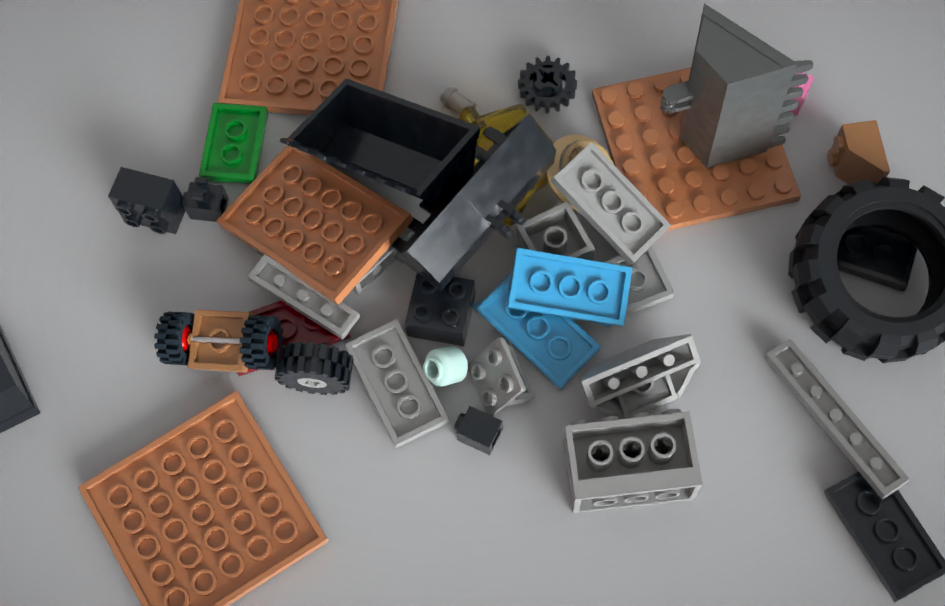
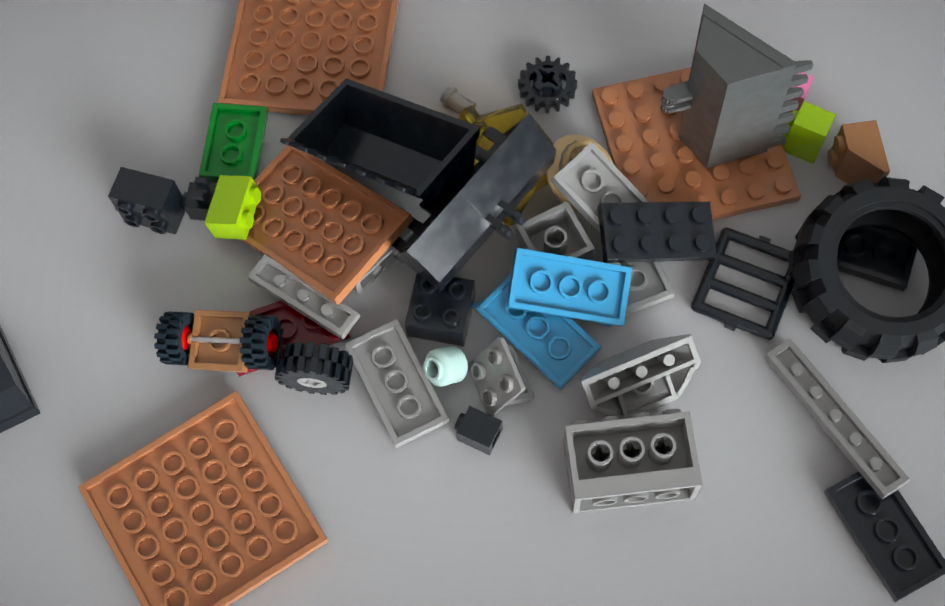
none -> lime piece [204,175,261,240]
none -> black plate [597,201,717,263]
none -> black bar [691,227,795,340]
none -> lime piece [783,101,836,164]

